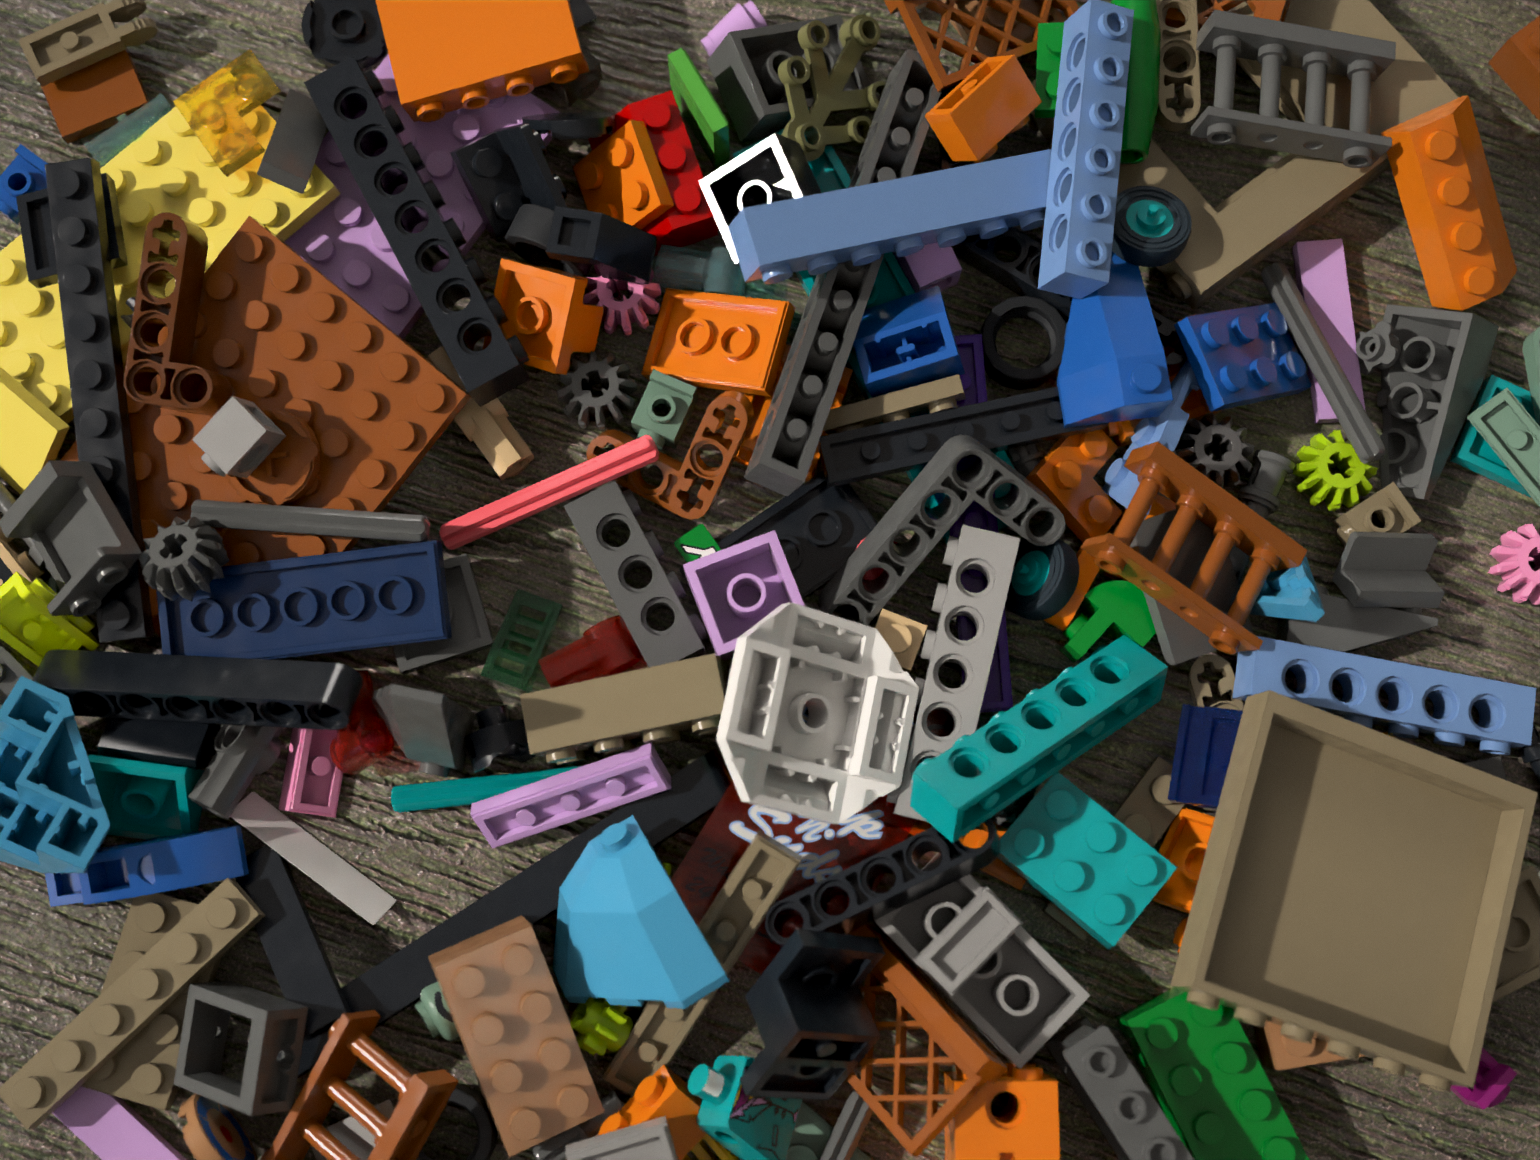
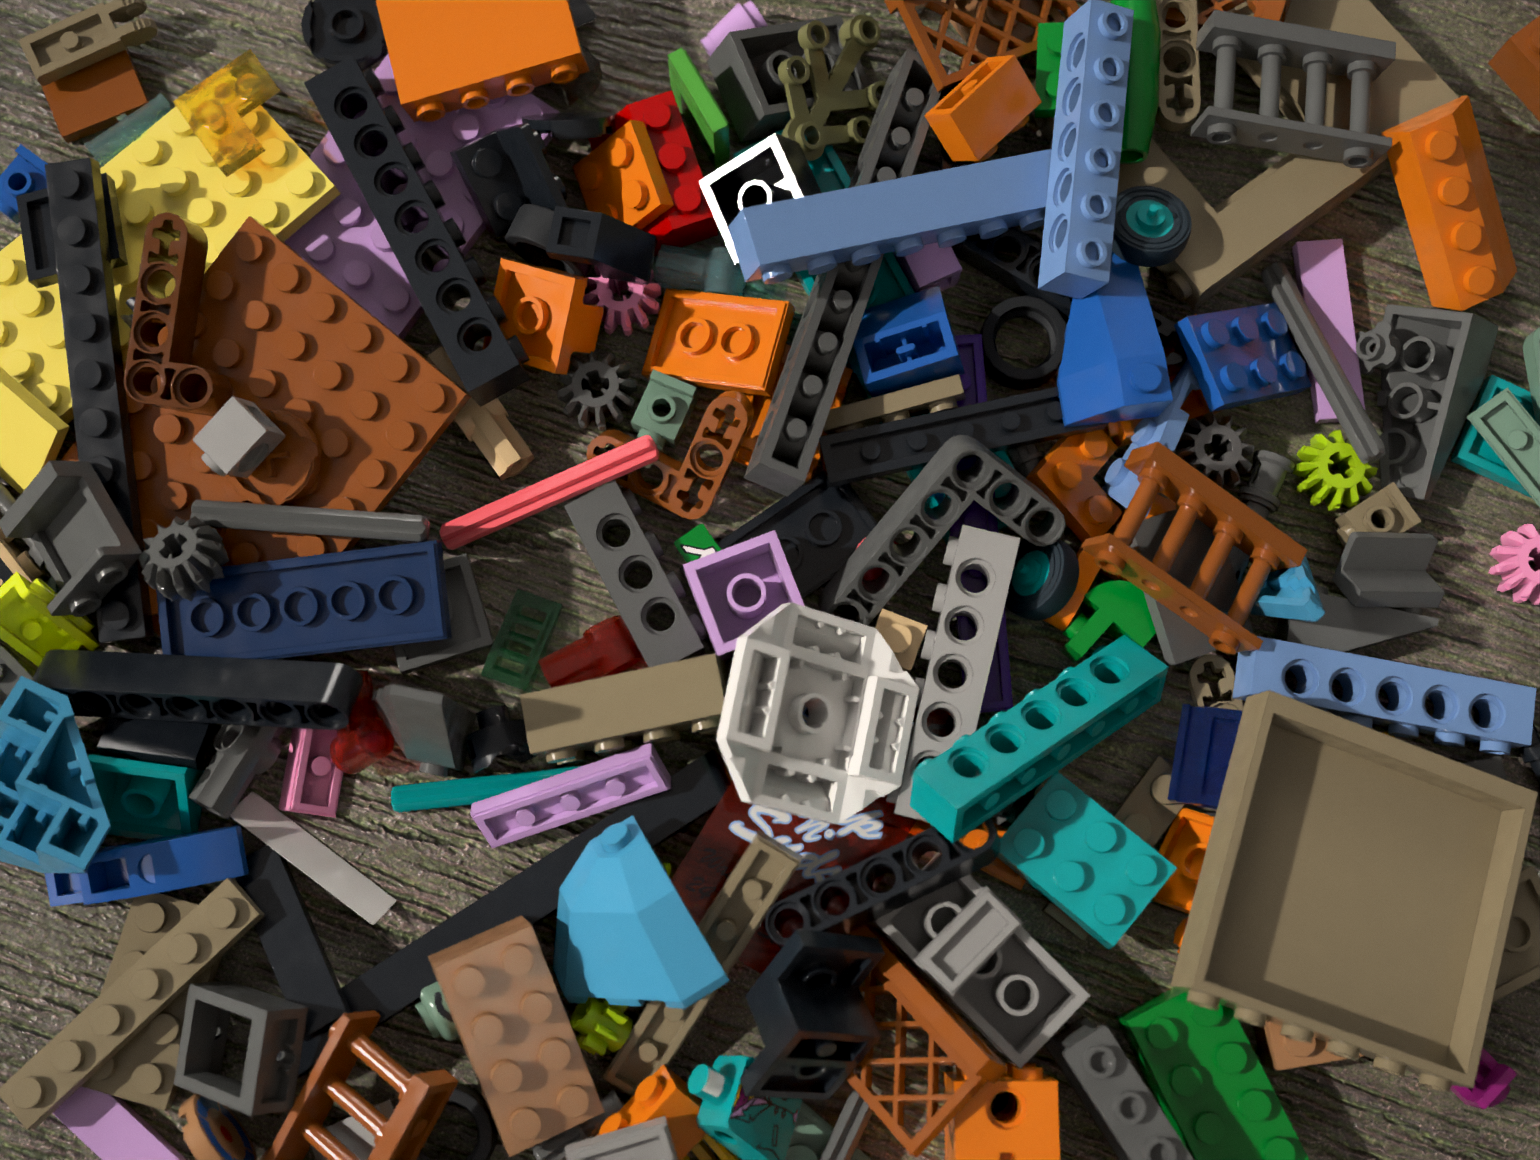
dark grey tile [257,89,327,194] -> none

